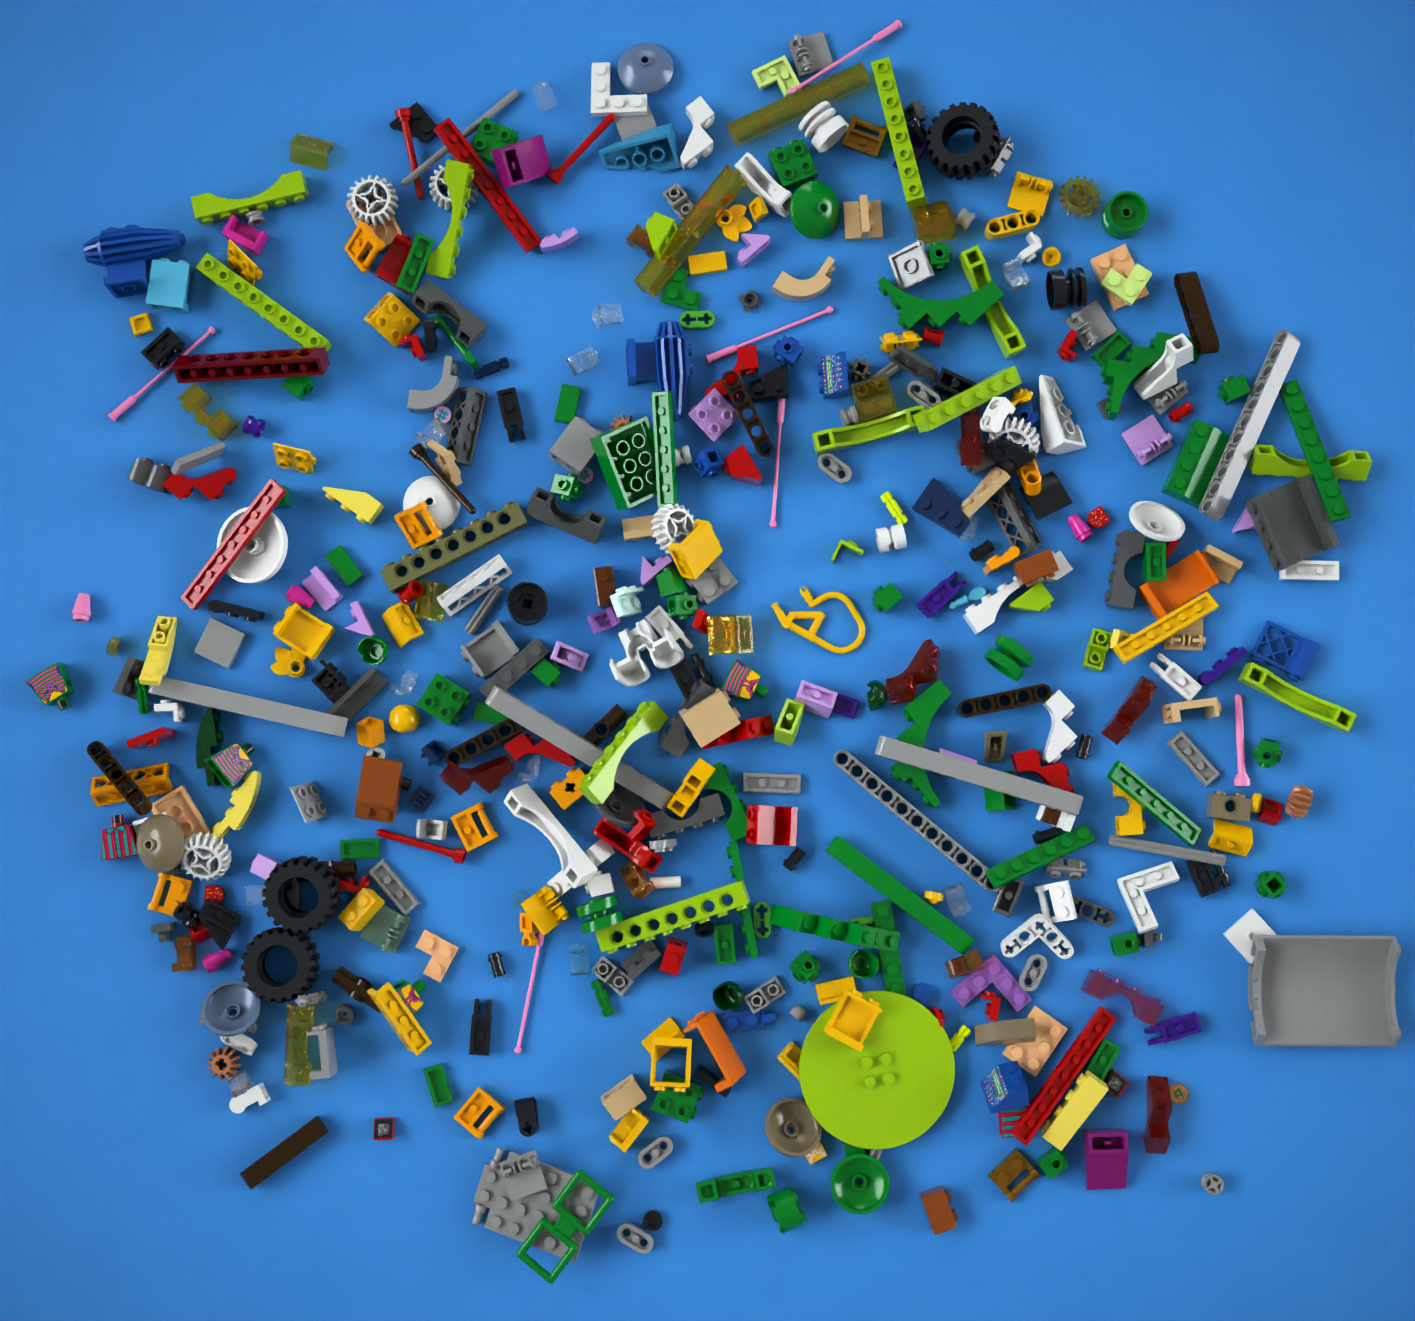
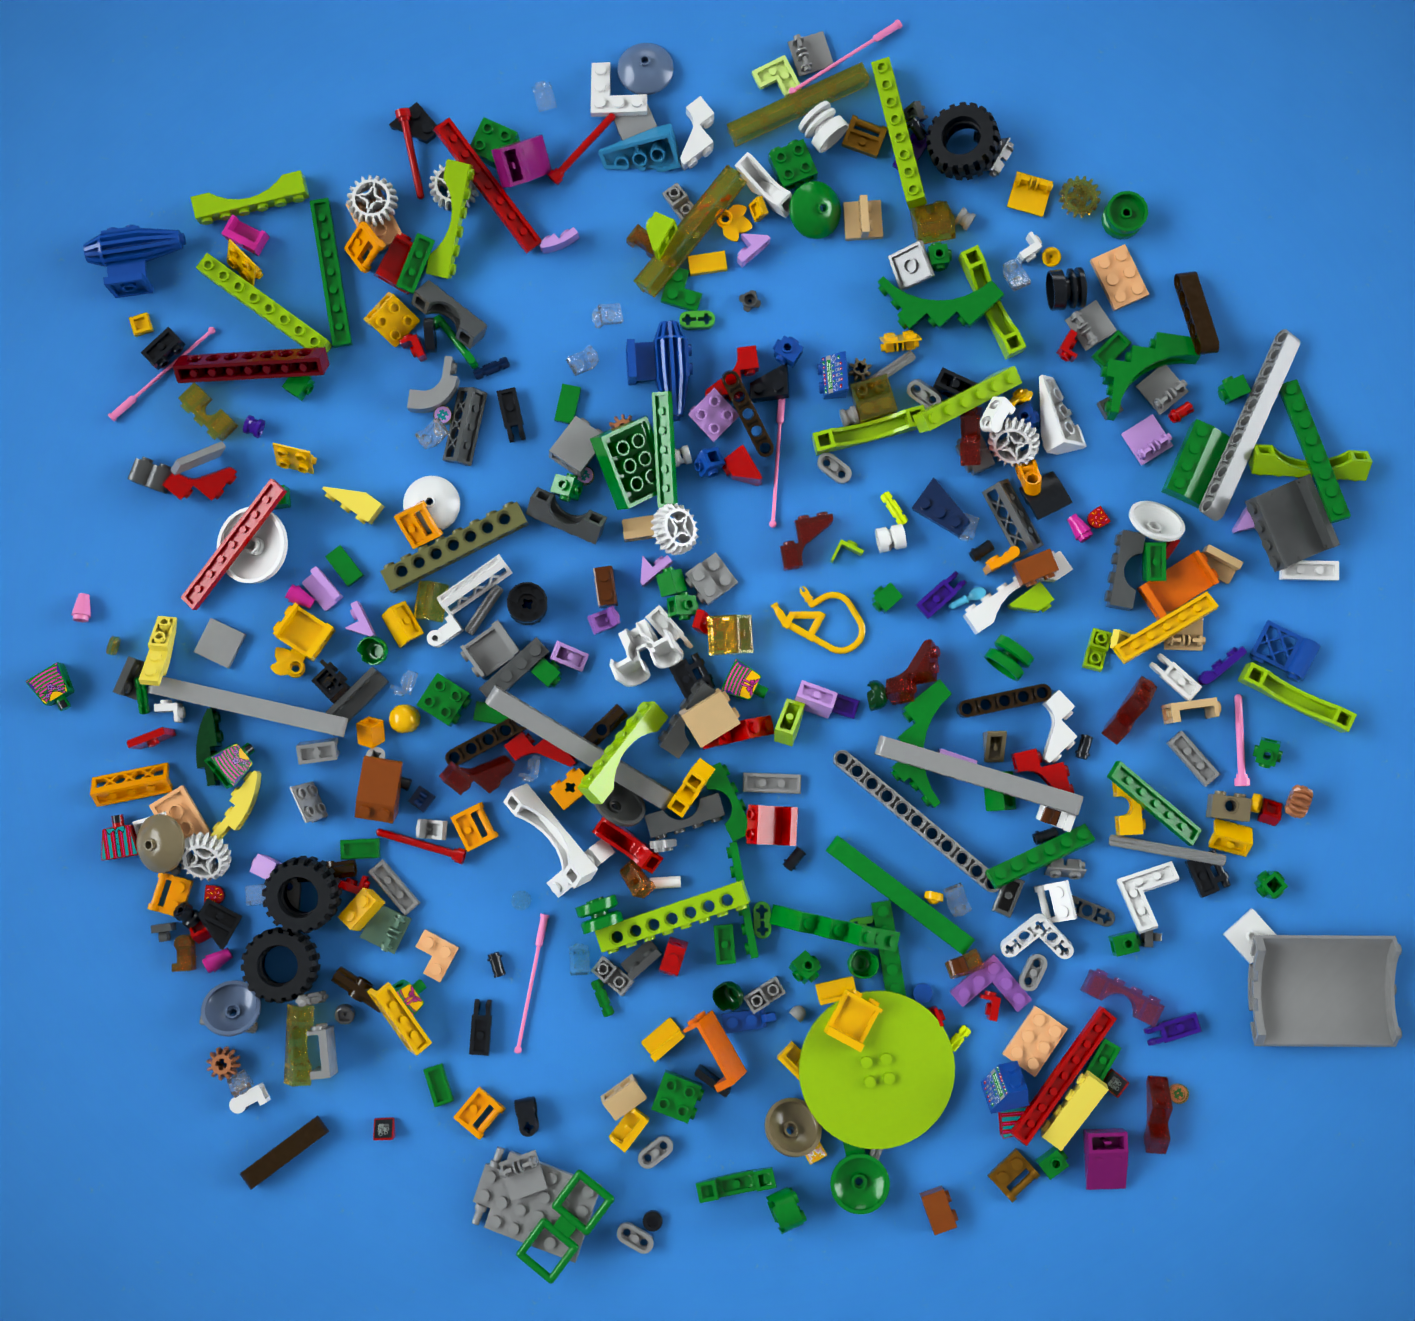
dark brown beam [87,741,152,816] -> none
medium azure panel [145,258,195,313] -> none
black hinge [207,600,265,622] -> none
white beam [220,1033,258,1055] -> none
light grey bush [246,210,265,226] -> none
clear yellow panel [290,133,333,170] -> none
red bush [398,580,423,604] -> none
light grey piece [401,89,520,188] -> none
dark brown piece [409,443,476,514] -> none
dark blue tile [421,740,447,766] -> none
tan wing [427,439,462,487] -> none
light orange plate [519,912,538,946] -> none
yellow hinge [520,885,569,936] -> none
white brick [585,871,615,897] -> none
light aqua bracket [610,585,644,618] -> none
red bracket [627,810,657,841] -> none
yellow window [650,1037,692,1092] -> none
yellow panel [667,519,723,580] -> none
black tile [694,921,714,937] -> none
bright pink piece [705,306,833,364] -> none
tan arch [772,256,836,302] -> none
dark grey hinge [888,344,938,382] -> none
red bush [922,326,944,347] -> none
tan wing [960,465,1011,518] -> none
dark tan slope [974,1018,1036,1046] -> none
yellow beam [984,209,1040,241] -> none
black wing [984,436,1037,476] -> none
yellowish green plate [1099,263,1153,306] -> none
white arch [1133,333,1193,400] -> none
light grey wheel [1200,1172,1224,1195] -> none
none -> light grey hinge [296,737,340,765]
none -> green plate [310,198,353,348]
none -> white leg [427,614,464,648]
none -> clear red arch [780,512,833,571]

